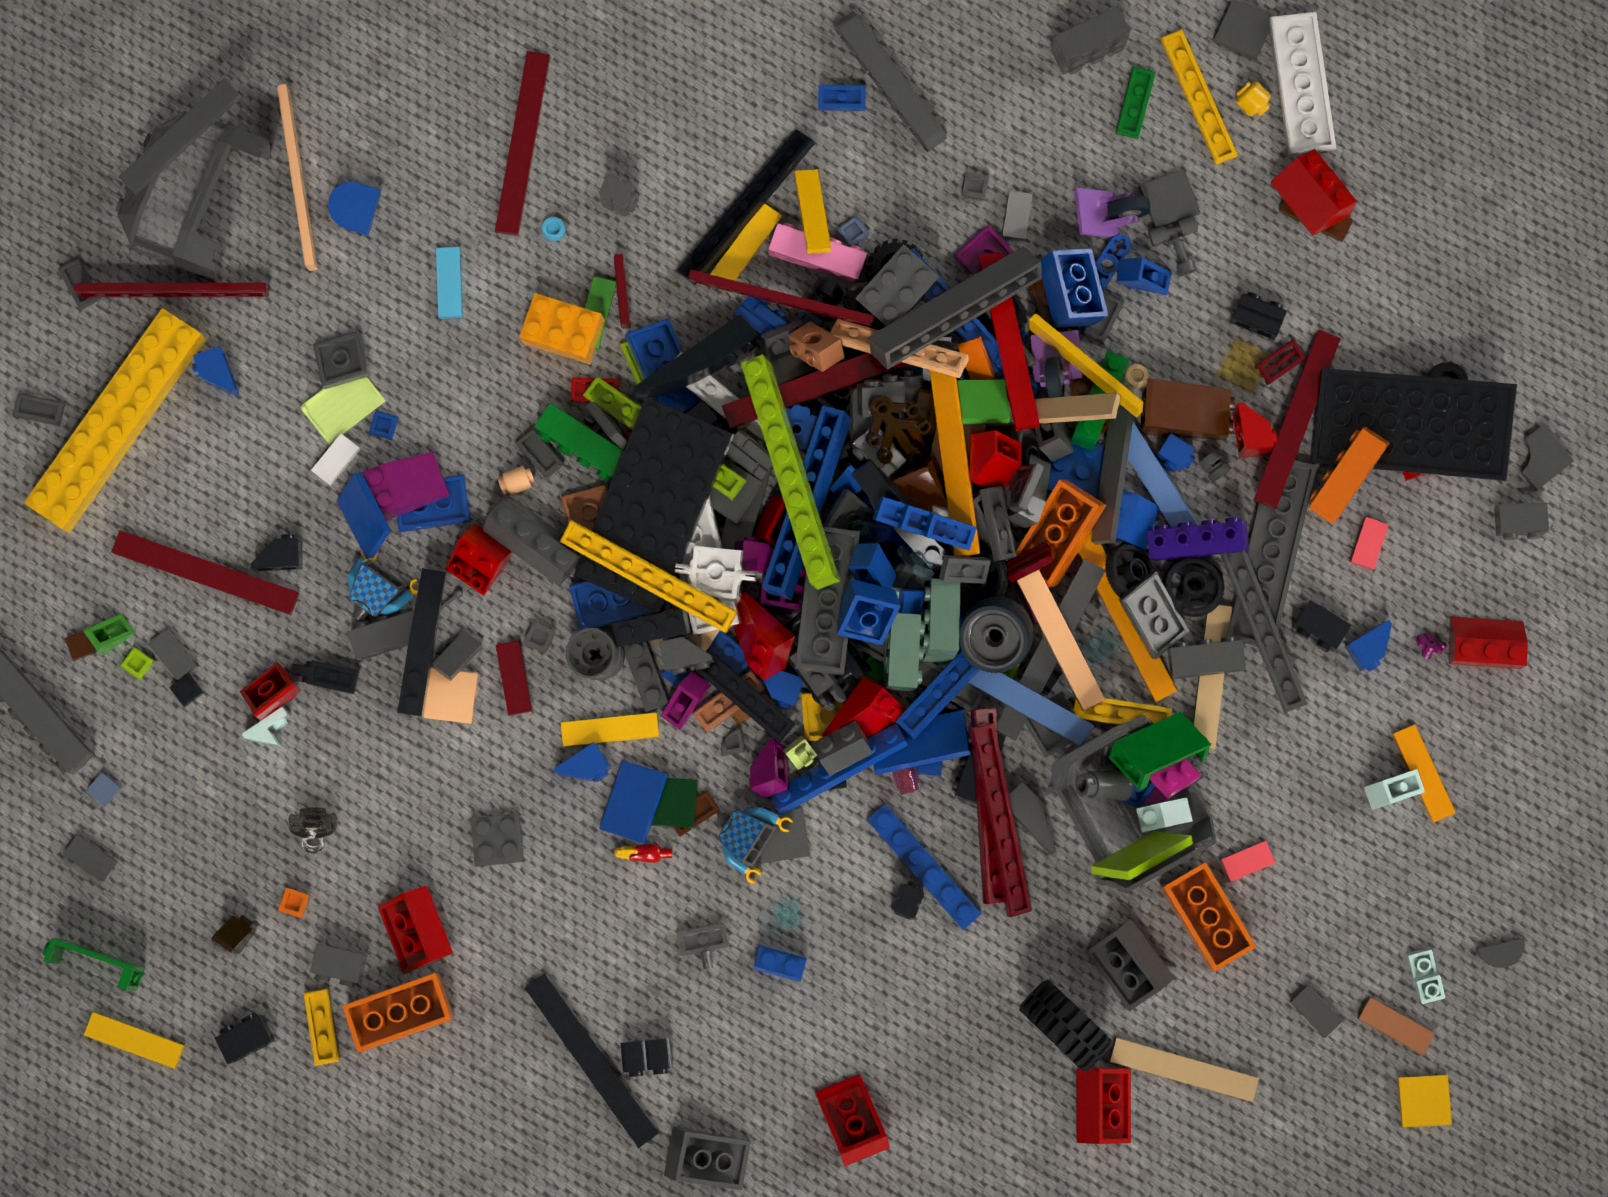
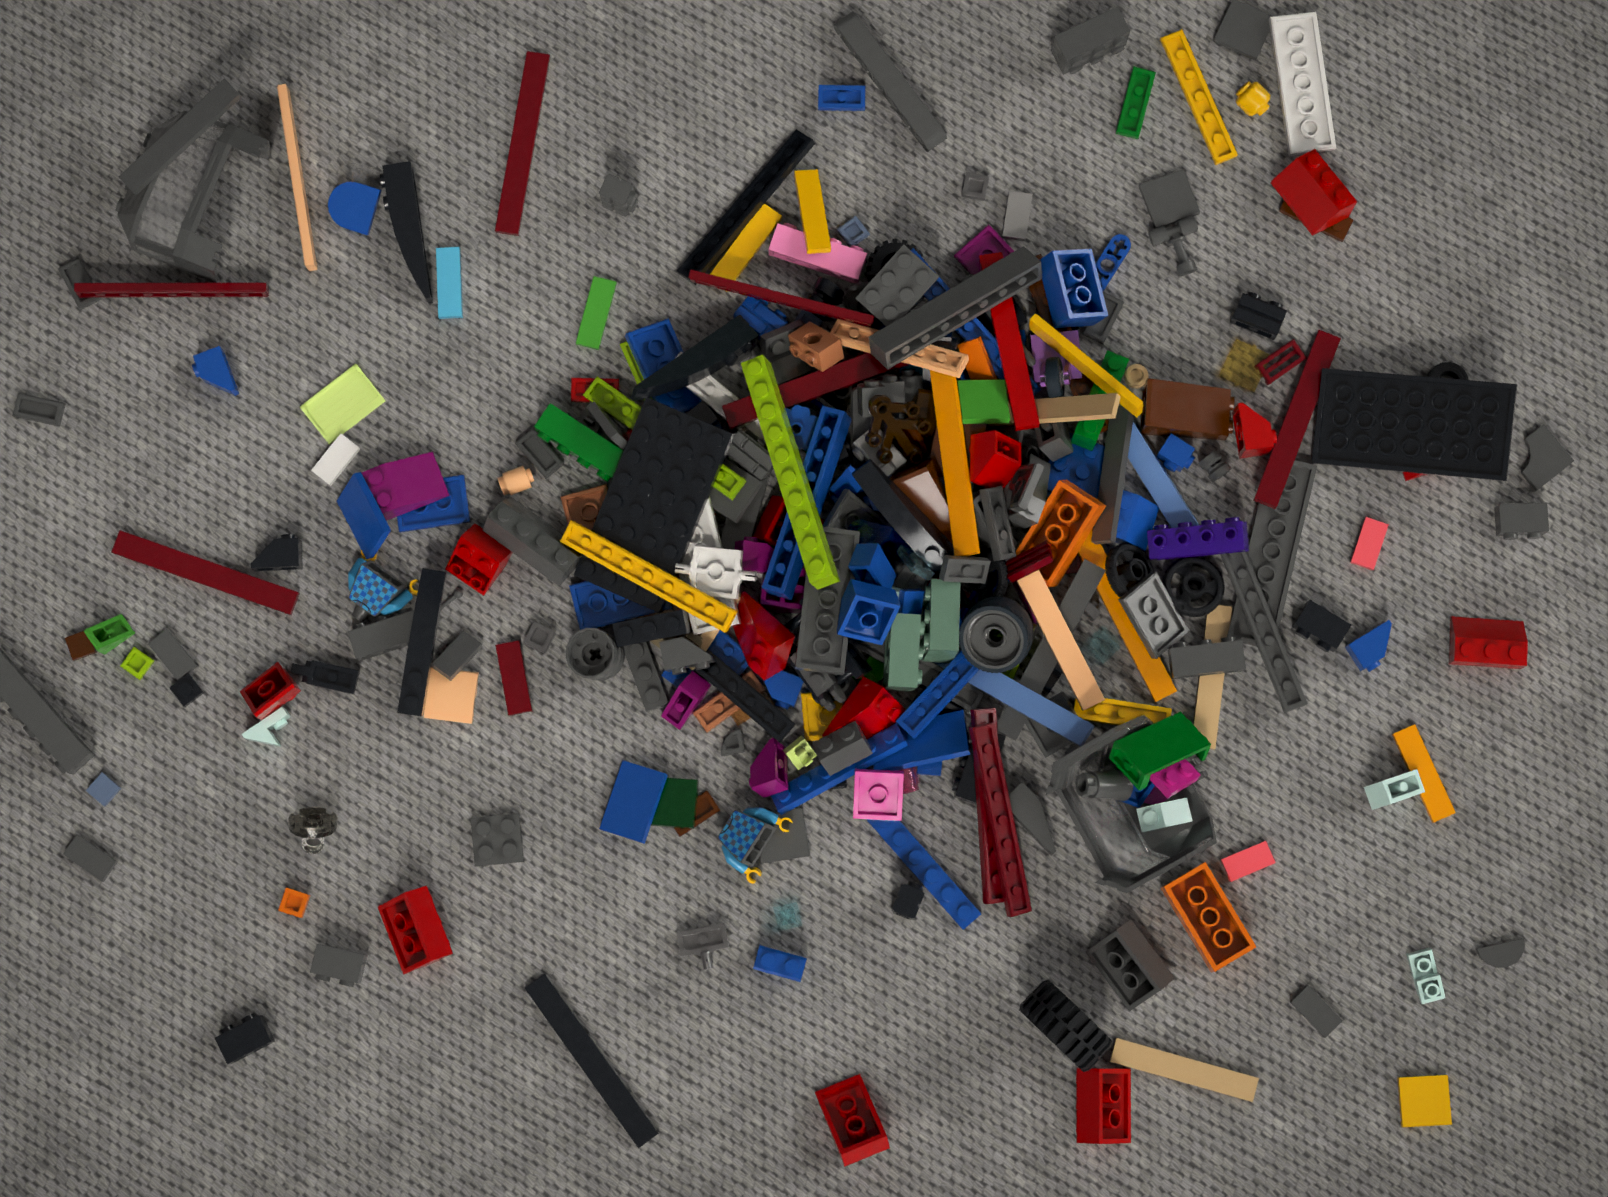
yellow brick [24,308,206,533] -> none
green panel [43,938,145,991] -> none
yellow tile [84,1012,185,1069] -> none
dark brown slope [211,915,257,954] -> none
yellow tile [303,989,340,1066] -> none
dark grey tile [313,331,370,389] -> none
orange brick [342,973,455,1053] -> none
blue tile [369,410,399,440] -> none
light orange brick [519,293,605,365] -> none
medium azure tile [542,217,566,241] -> none
blue slope [554,742,611,782] -> none
yellow tile [561,713,659,747] -> none
dark red tile [613,254,631,329] -> none
red piece [614,844,672,863] -> none
black brick [620,1038,673,1077] -> none
dark grey slope [664,1127,751,1190] -> none
blue slope [873,496,977,550] -> none
medium lavender plate [1074,188,1150,238] -> none
lime tile [1091,831,1193,880] -> none
blue slope [1116,258,1172,295] -> none
orange brick [1309,427,1390,524] -> none
nougat tile [1358,997,1435,1055] -> none
magenta plant [1415,633,1447,659] -> none
none -> black slope [380,161,433,304]
none -> plate [853,769,904,821]

